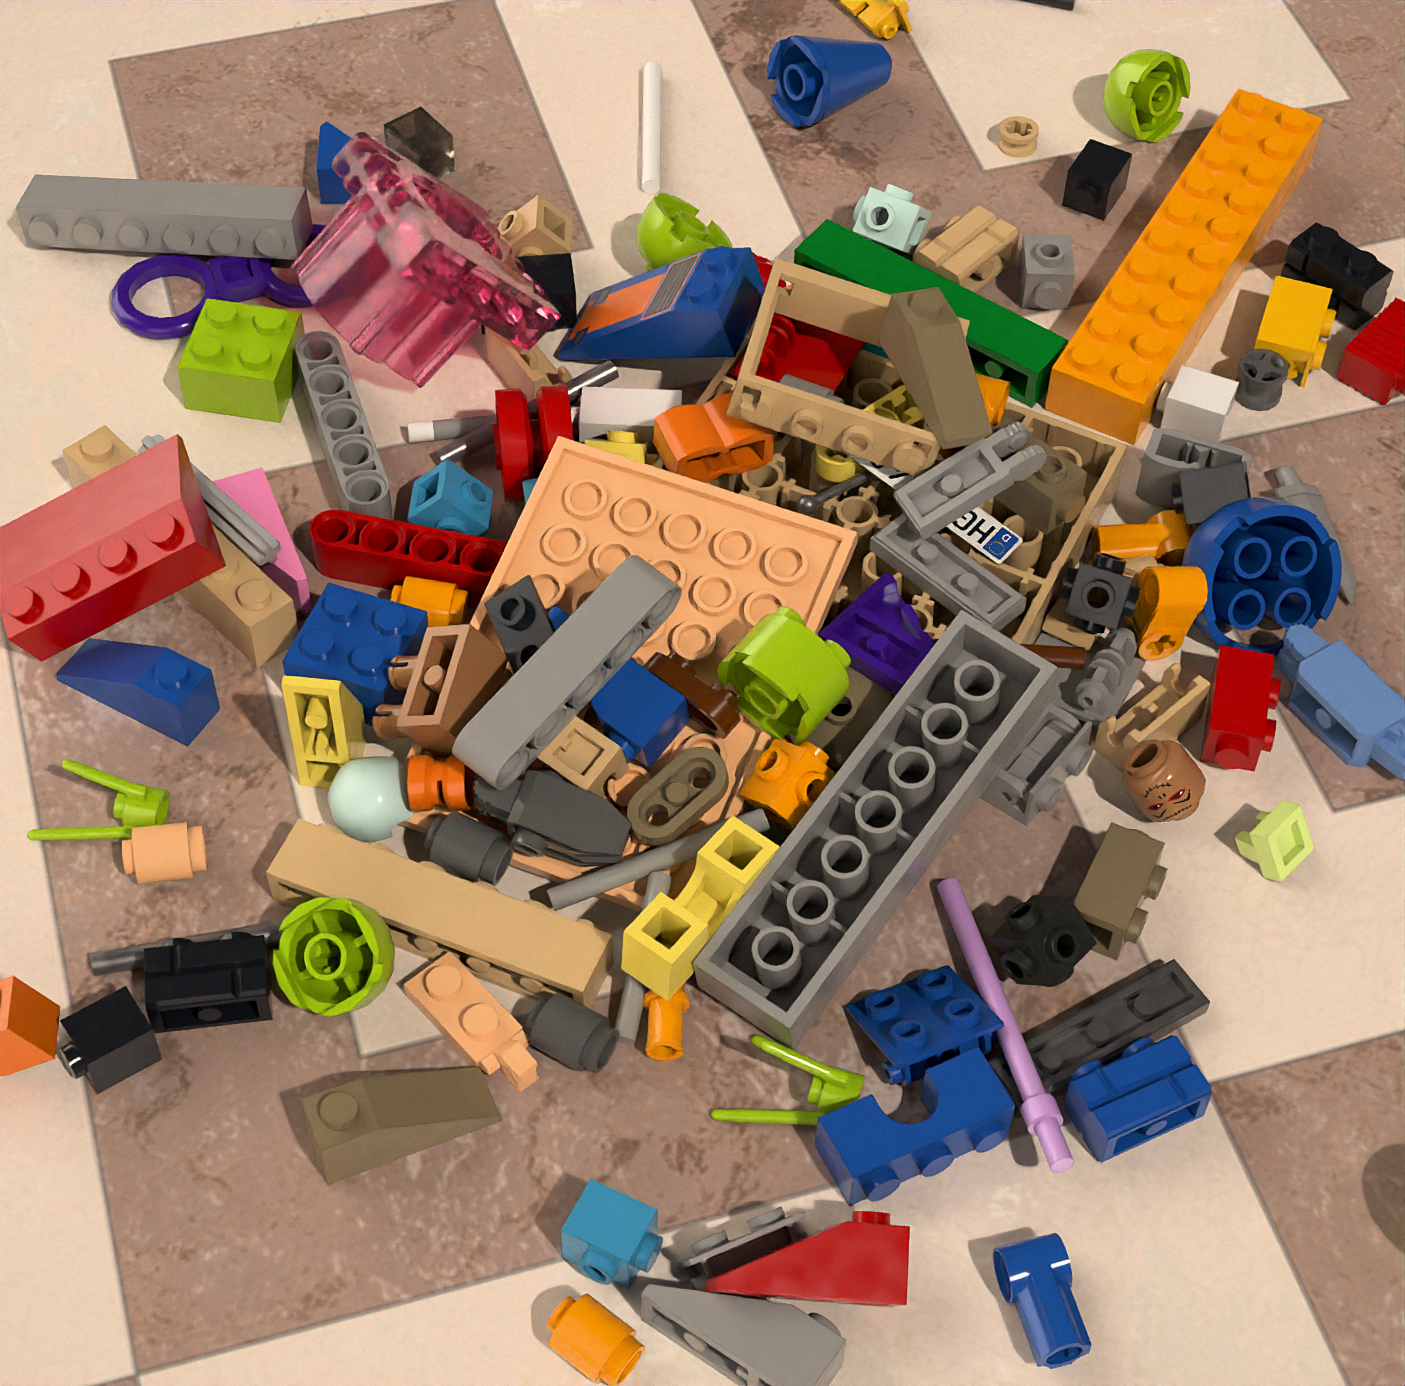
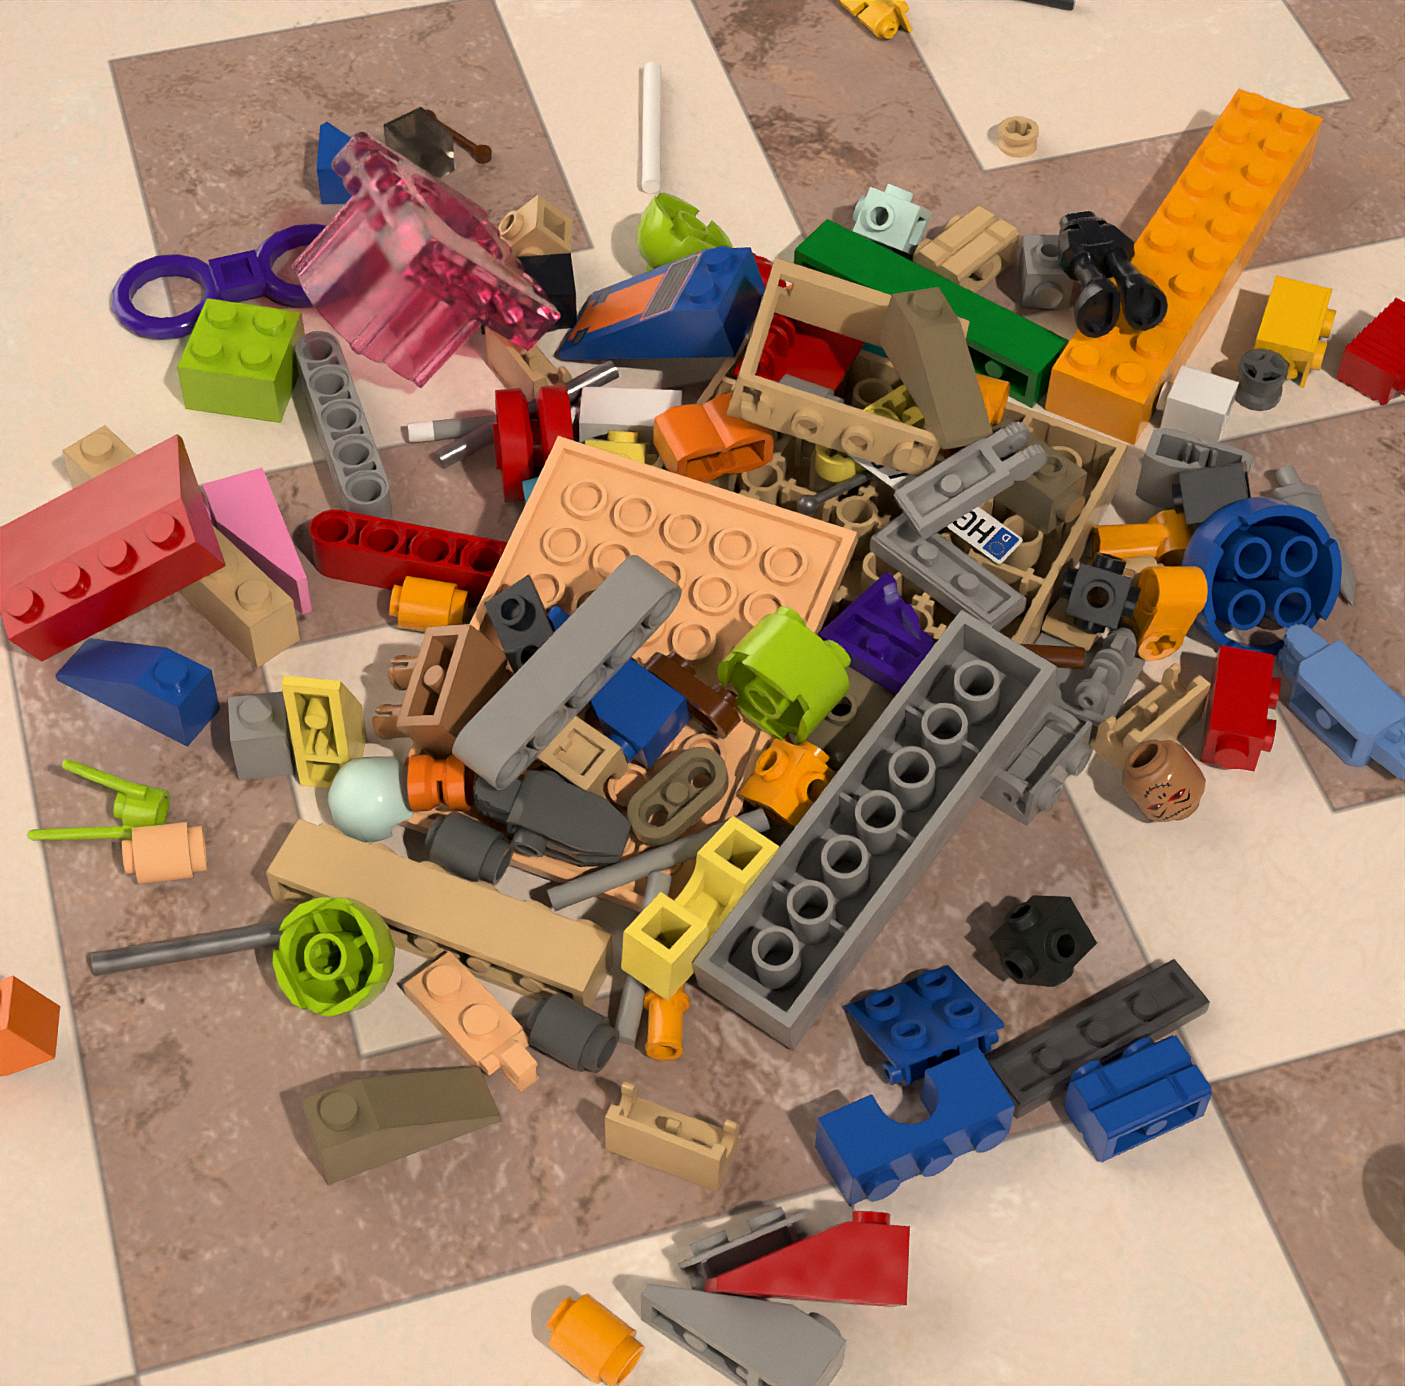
light grey brick [16,174,313,260] -> none
black brick [59,986,162,1094] -> none
light grey axle [138,434,281,566] -> none
black brick [144,931,273,1034] -> none
blue brick [282,582,429,727] -> none
dark azure brick [408,459,494,537] -> none
dark azure brick [561,1179,663,1289] -> none
lime plant [711,1034,865,1126] -> none
blue cone [767,35,892,127] -> none
lavender bar [937,878,1074,1173] -> none
blue piece [993,1233,1092,1369] -> none
black brick [1062,139,1132,221] -> none
dark tan brick [1074,822,1168,961] -> none
lime cylinder [1103,49,1191,142] -> none
yellowish green tile [1235,800,1314,882] -> none
black brick [1281,222,1394,330] -> none
none -> light grey brick [228,691,294,781]
none -> reddish brown hinge [419,109,492,164]
none -> tan hinge [605,1081,741,1192]
none -> black piece [1058,211,1168,338]

